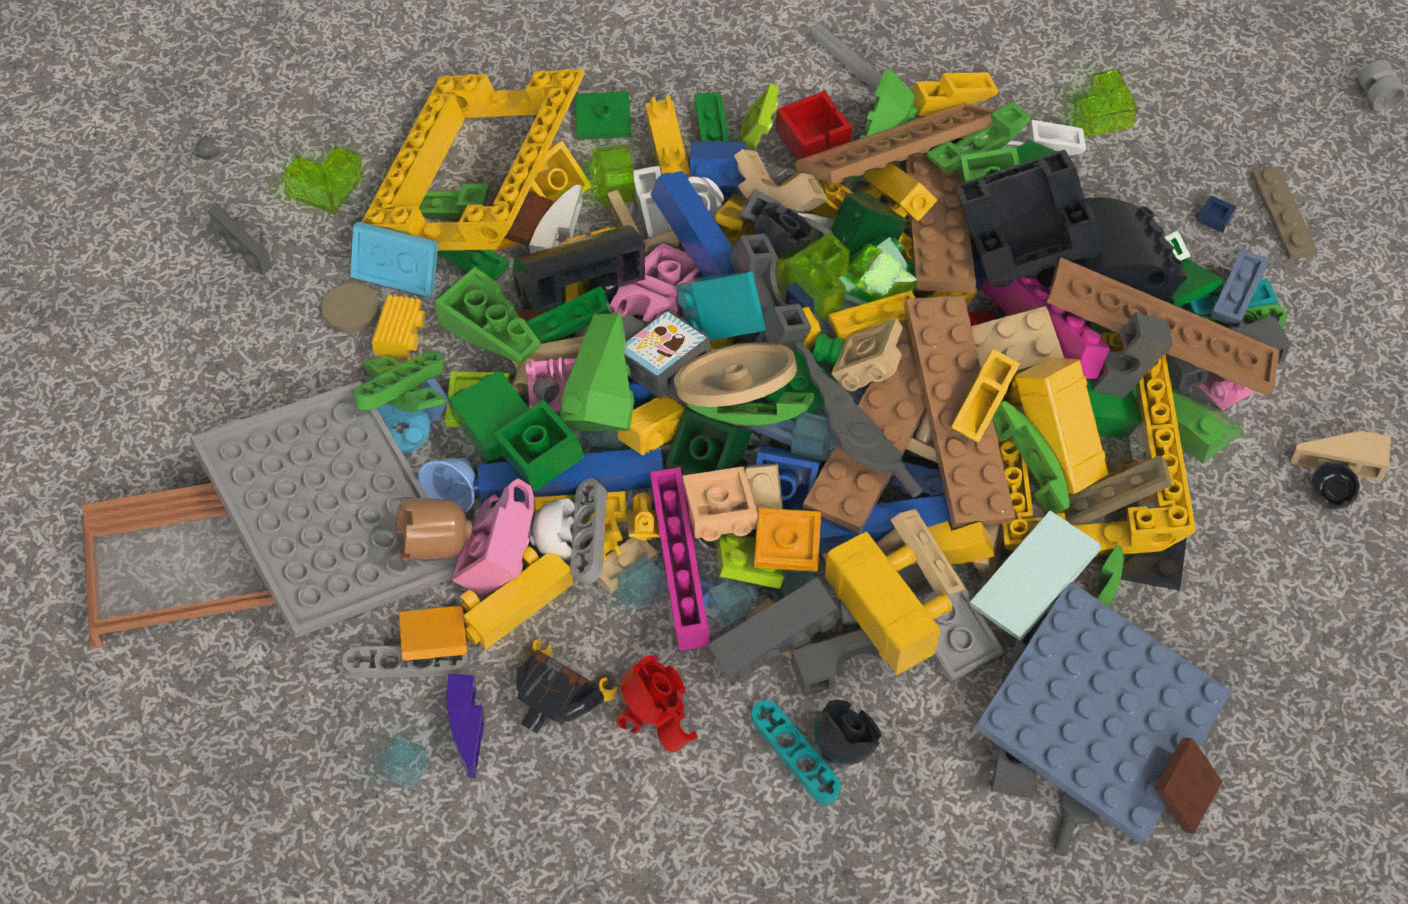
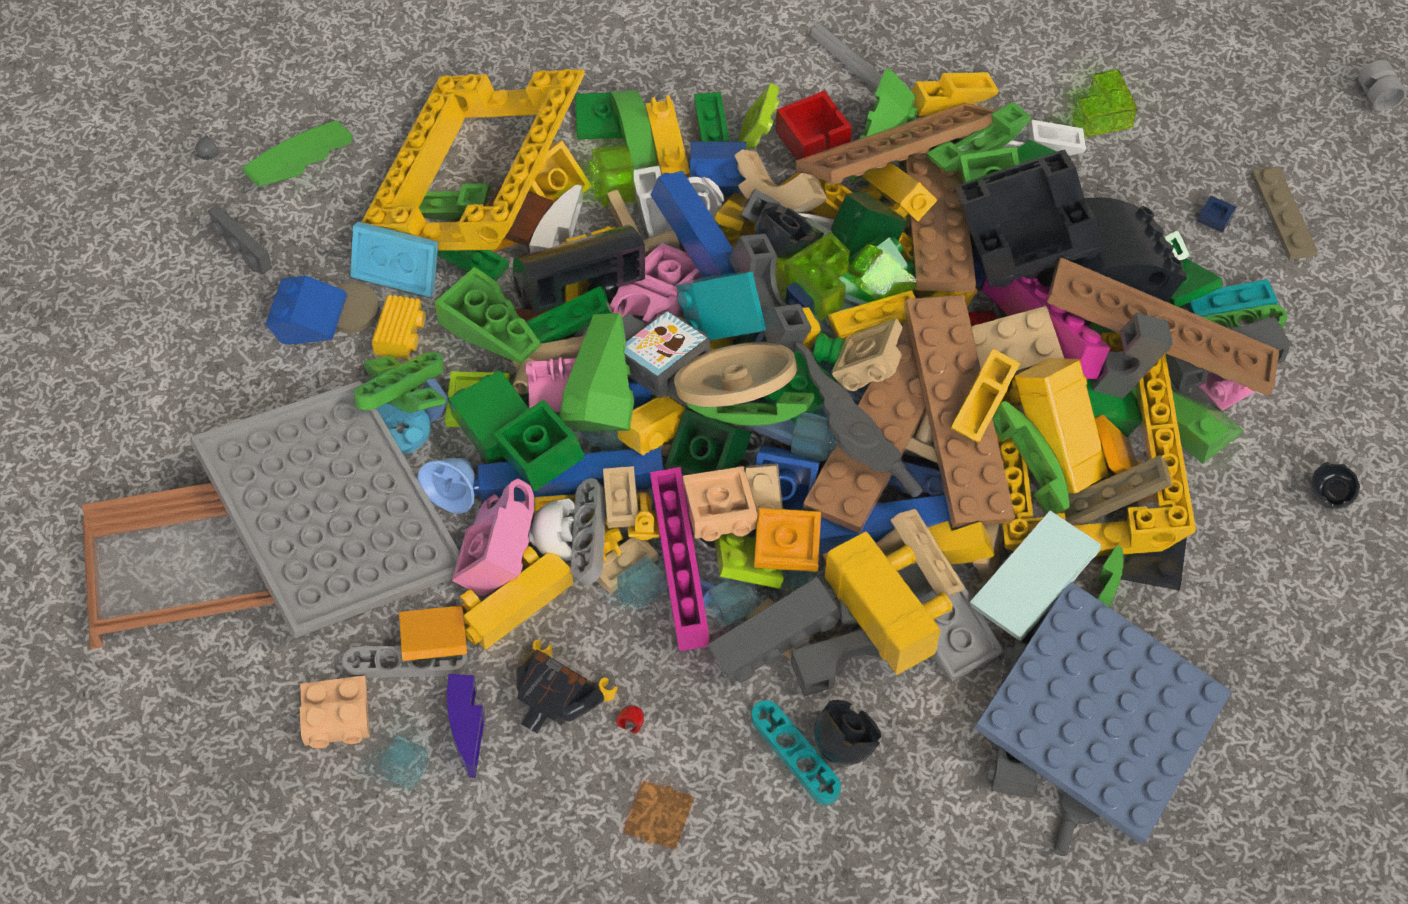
clear neon green brick [282,145,364,215] -> none
medium nougat cylinder [396,497,472,561] -> none
dark grey hinge [533,377,560,404] -> none
red piece [620,655,697,752] -> none
copper tile [1154,737,1222,833] -> none
sand blue plate [1211,249,1269,327] -> none
tan slope [1290,431,1391,481] -> none
none -> bright green slope [242,120,353,187]
none -> blue slope [265,275,347,345]
none -> light nougat plate [300,675,370,749]
none -> tan plate [603,466,638,528]
none -> bright green slope [610,90,657,183]
none -> clear orange piece [623,781,695,850]
none -> light orange tile [1095,415,1138,475]

